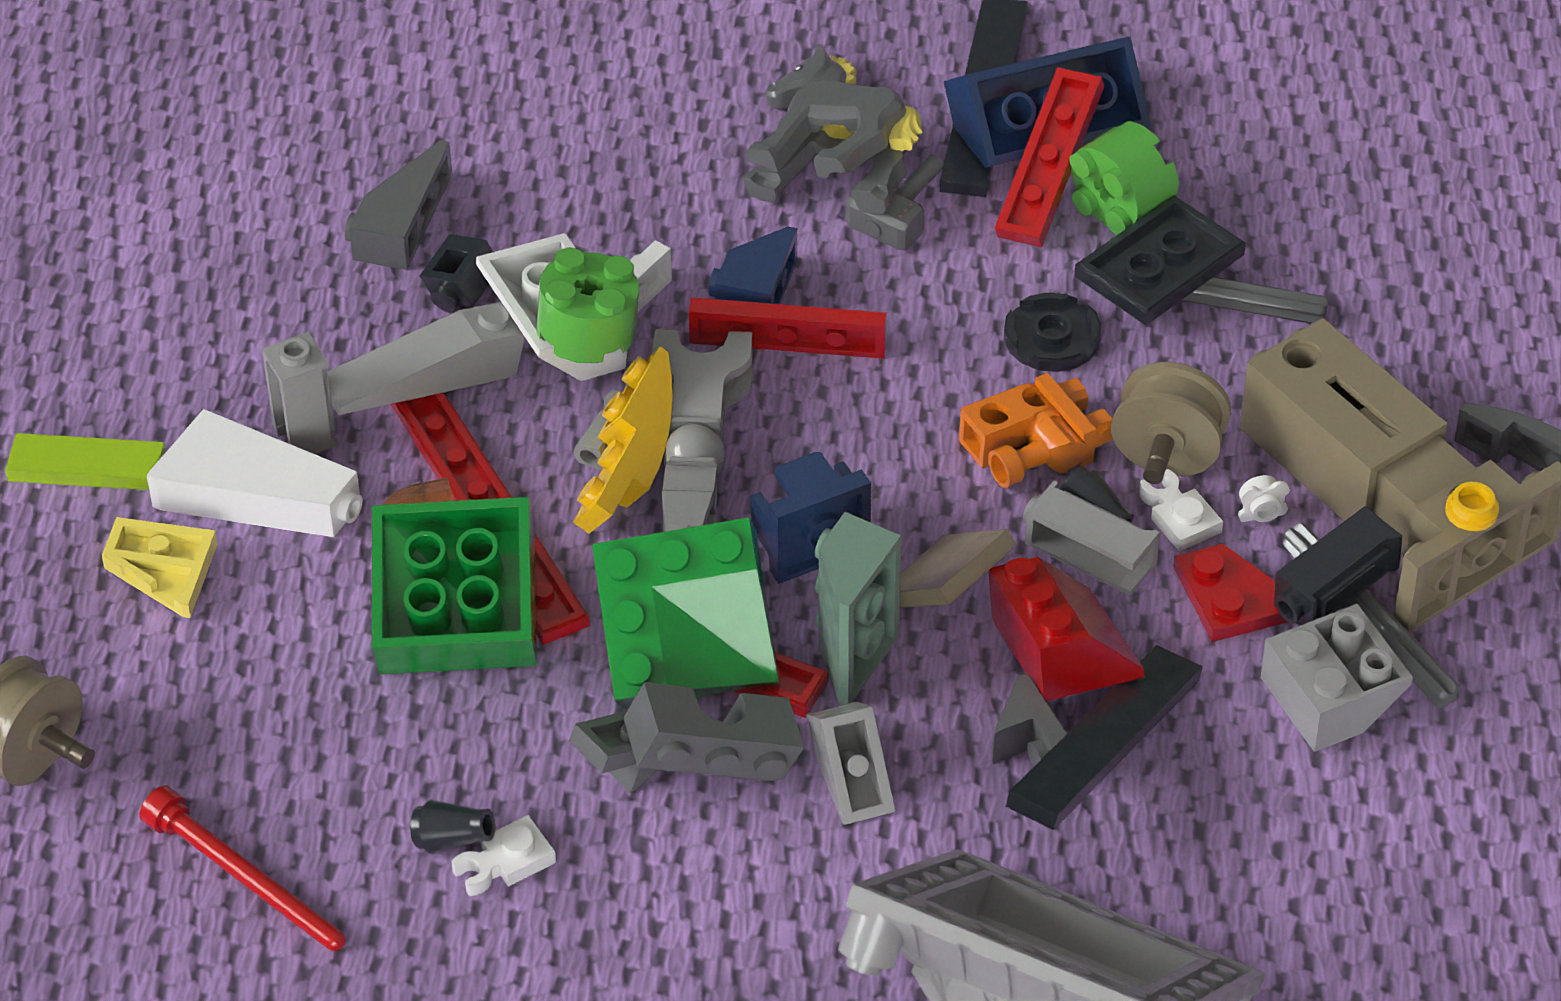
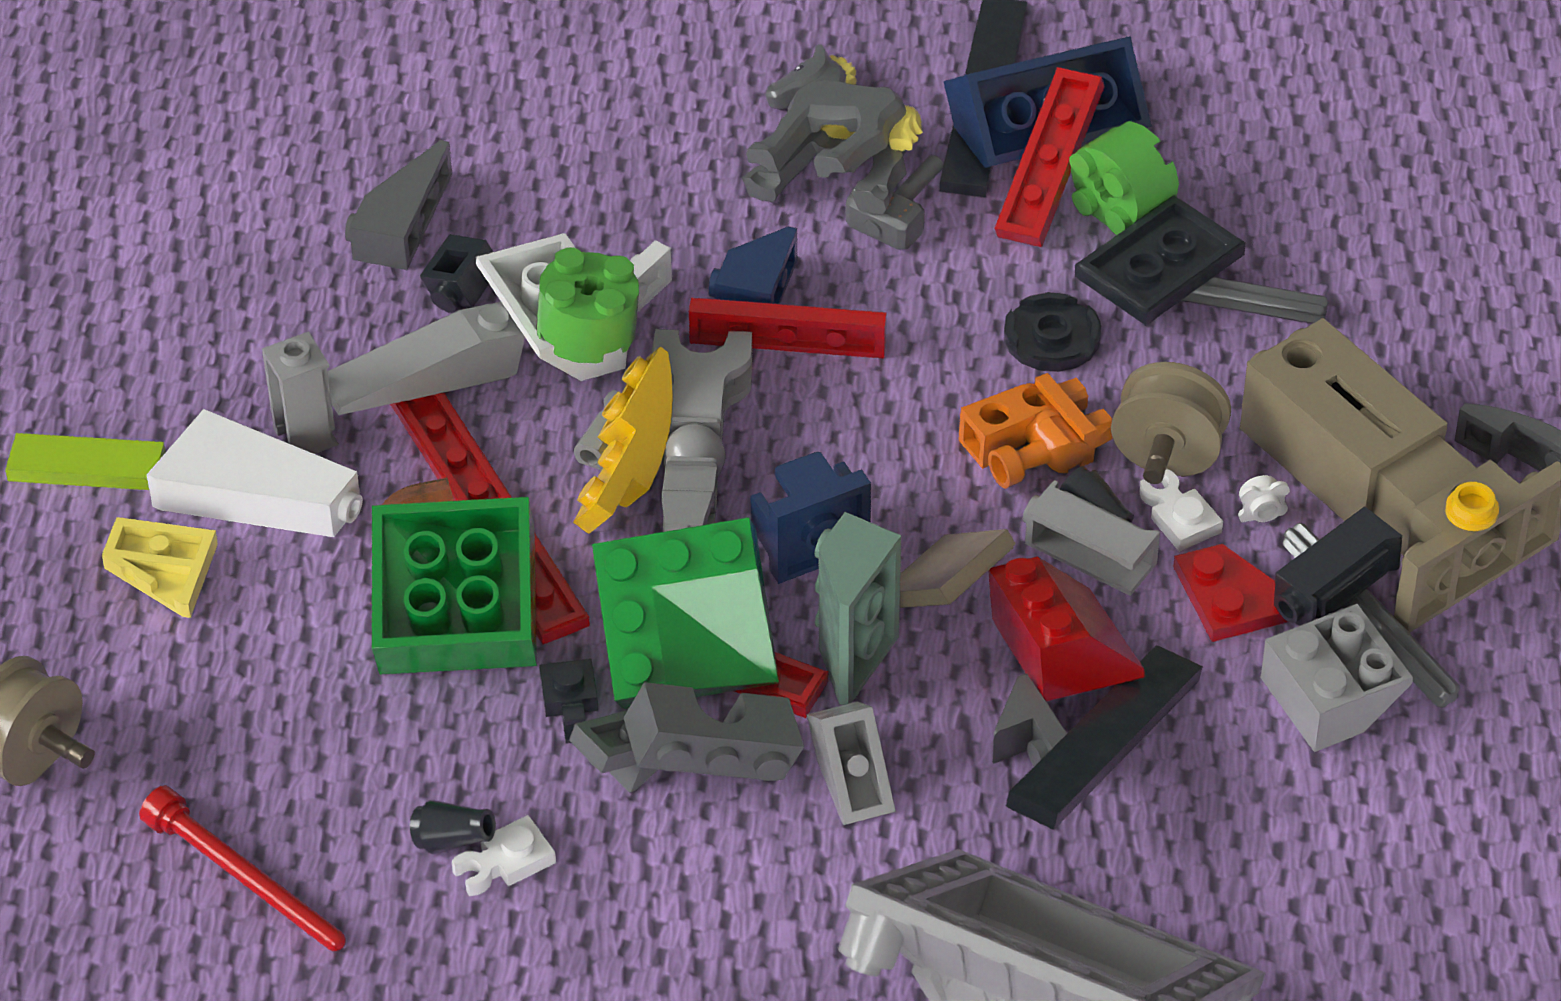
none -> black plate [539,658,598,744]

